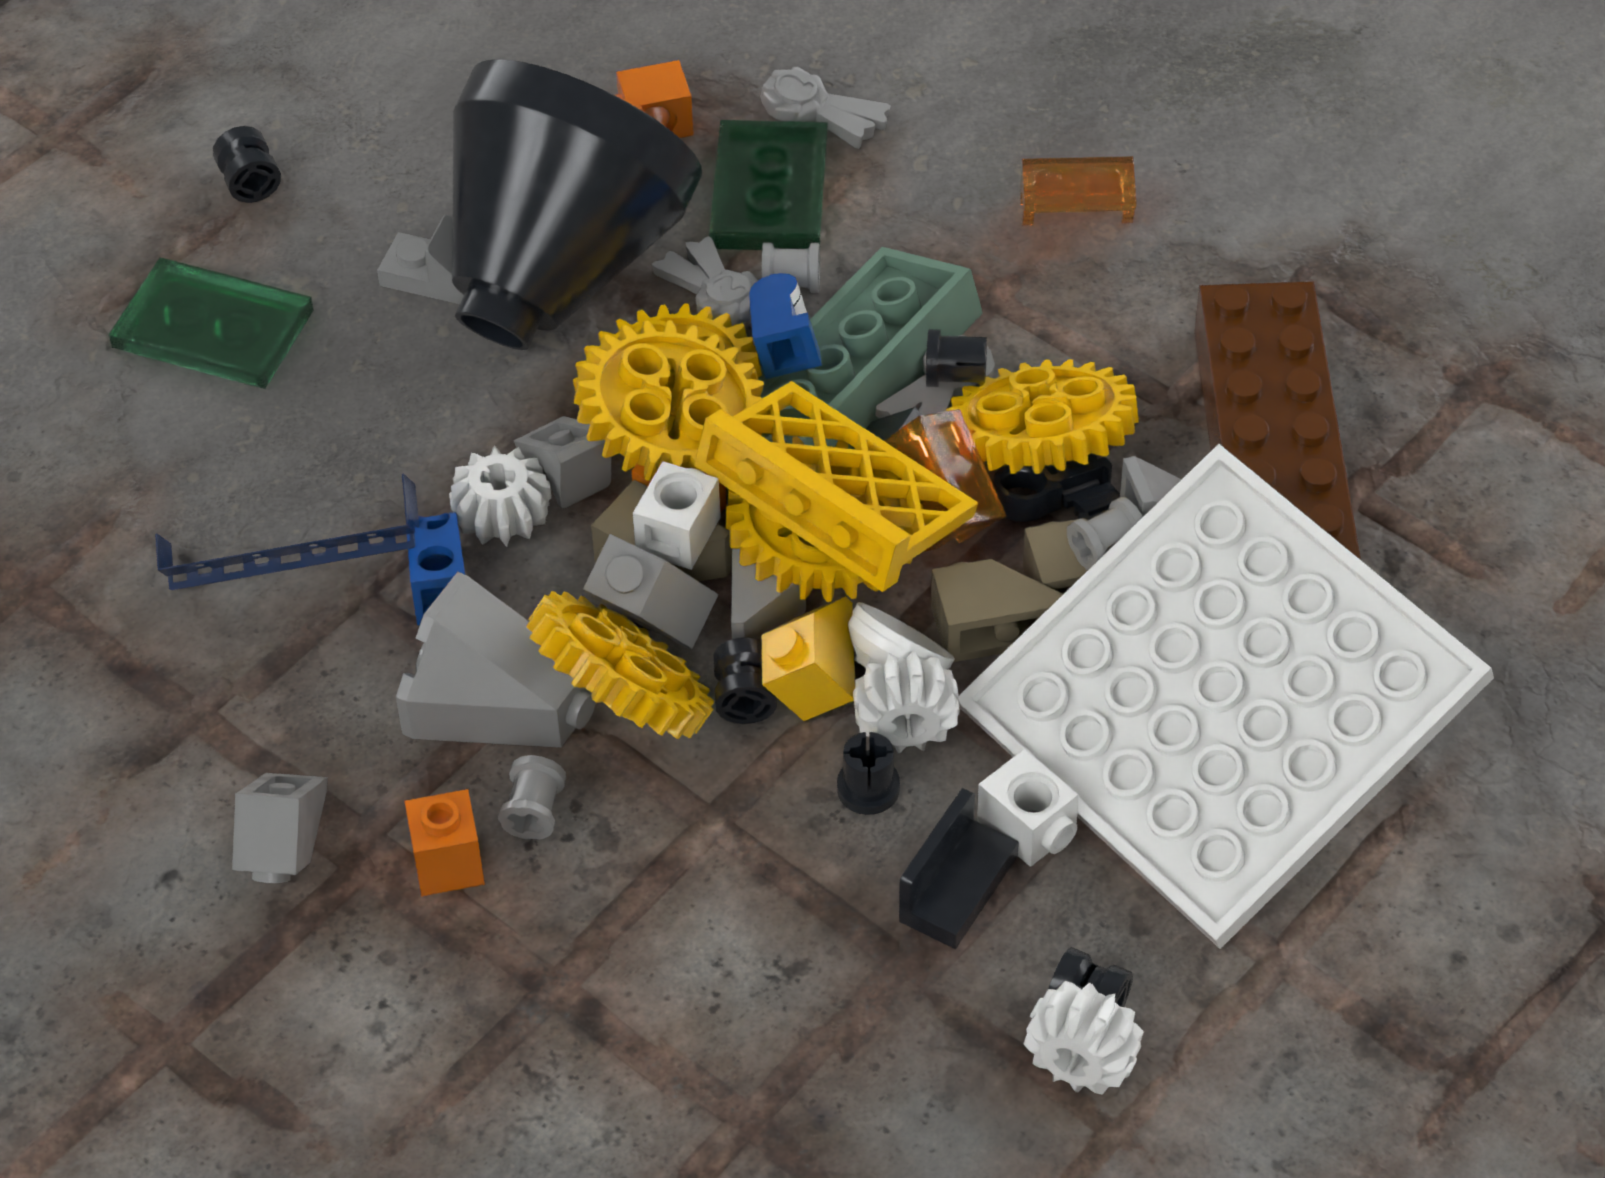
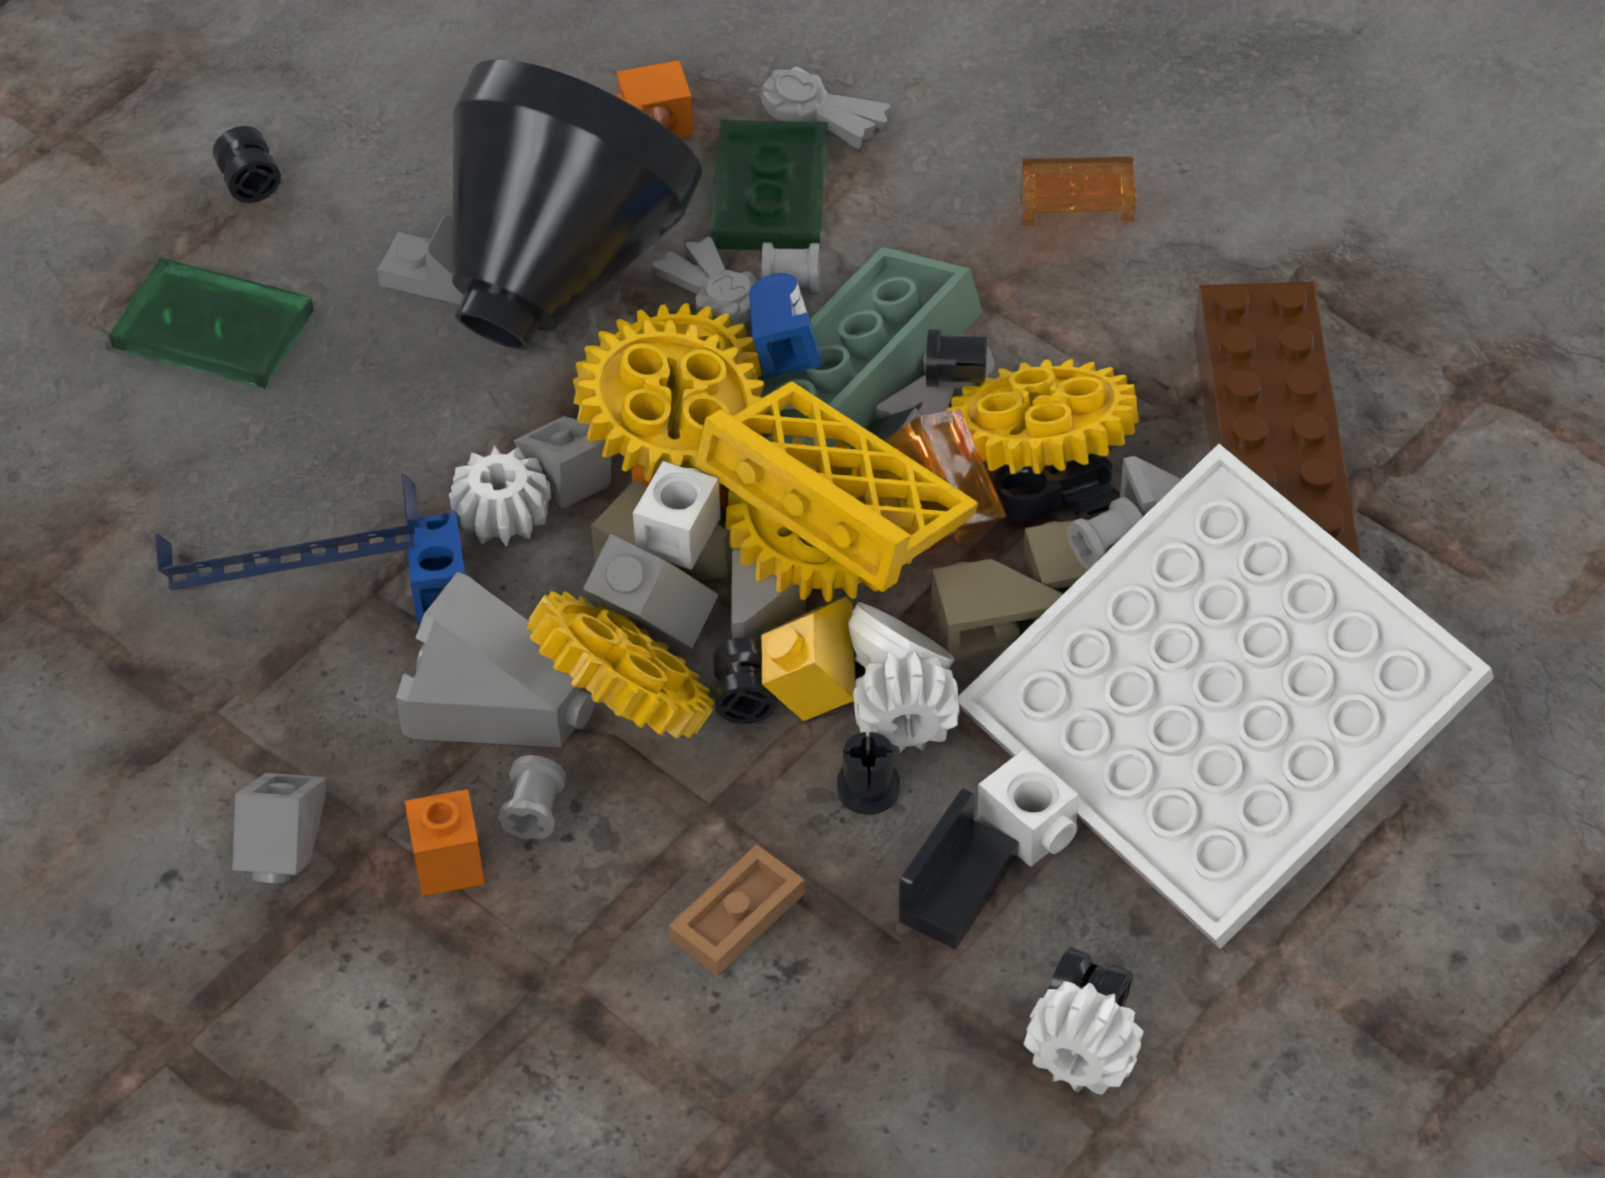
none -> medium nougat plate [668,844,805,976]

